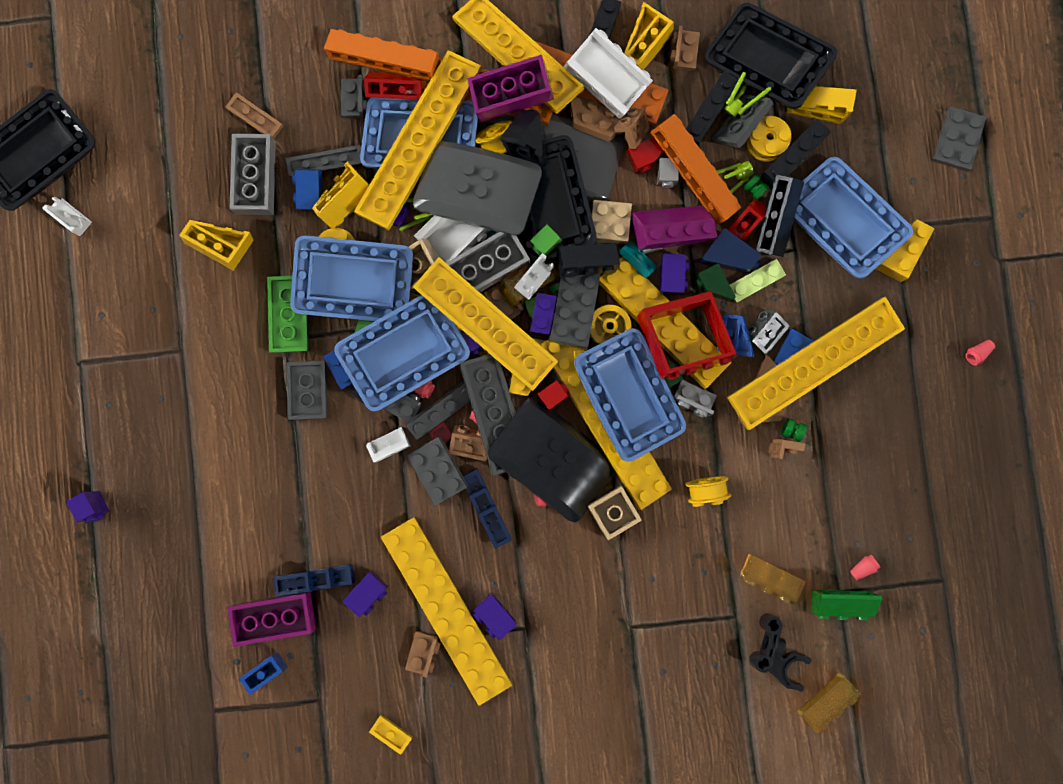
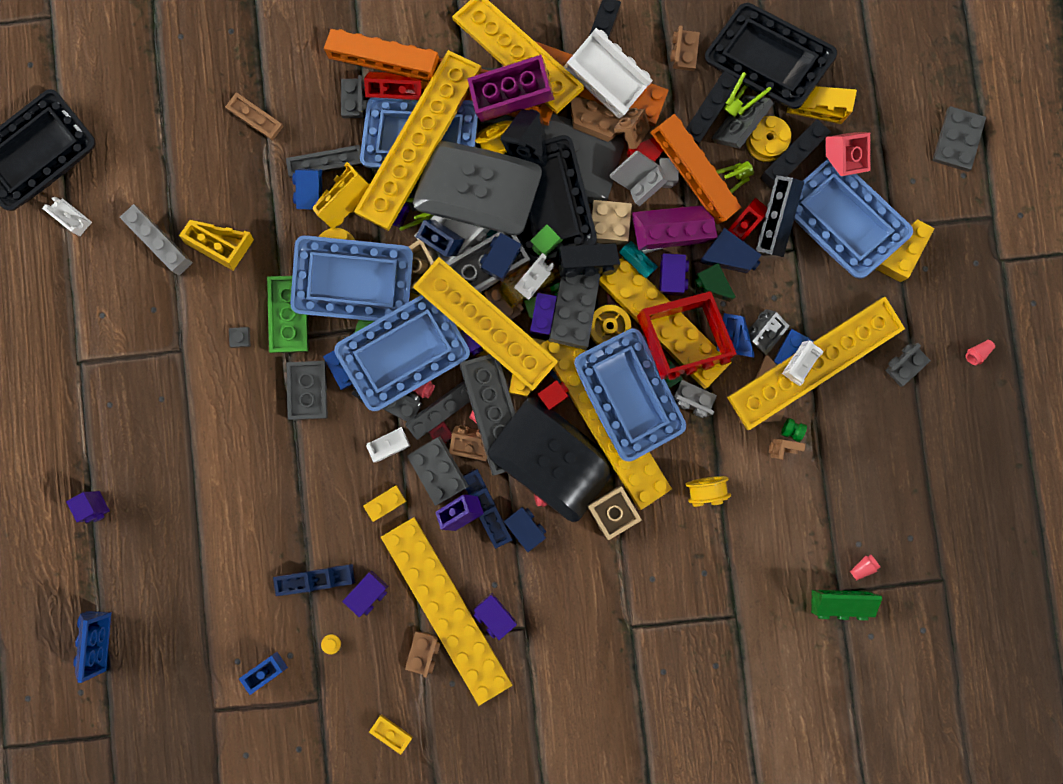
magenta brick [227,592,316,647] -> none
light grey brick [230,134,276,215] -> none
yellow wedge [624,2,674,70] -> none
yellowish green plate [730,259,786,304] -> none
clear yellow brick [740,554,806,604] -> none
green wheel [743,174,770,199] -> none
black piece [749,613,811,692] -> none
clear yellow brick [797,672,861,734] -> none
none -> blue slope [73,611,112,683]
none -> light grey brick [120,204,193,276]
none -> dark grey plate [229,327,251,348]
none -> yellow plate [321,634,341,654]
none -> yellow plate [363,485,407,522]
none -> dark blue brick [416,220,465,257]
none -> dark purple brick [435,495,484,531]
none -> dark blue brick [480,232,522,282]
none -> dark blue brick [504,507,546,552]
none -> light grey bracket [610,151,668,206]
none -> white hinge [782,340,823,386]
none -> coral slope [826,132,870,176]
none -> dark grey bracket [885,343,931,387]

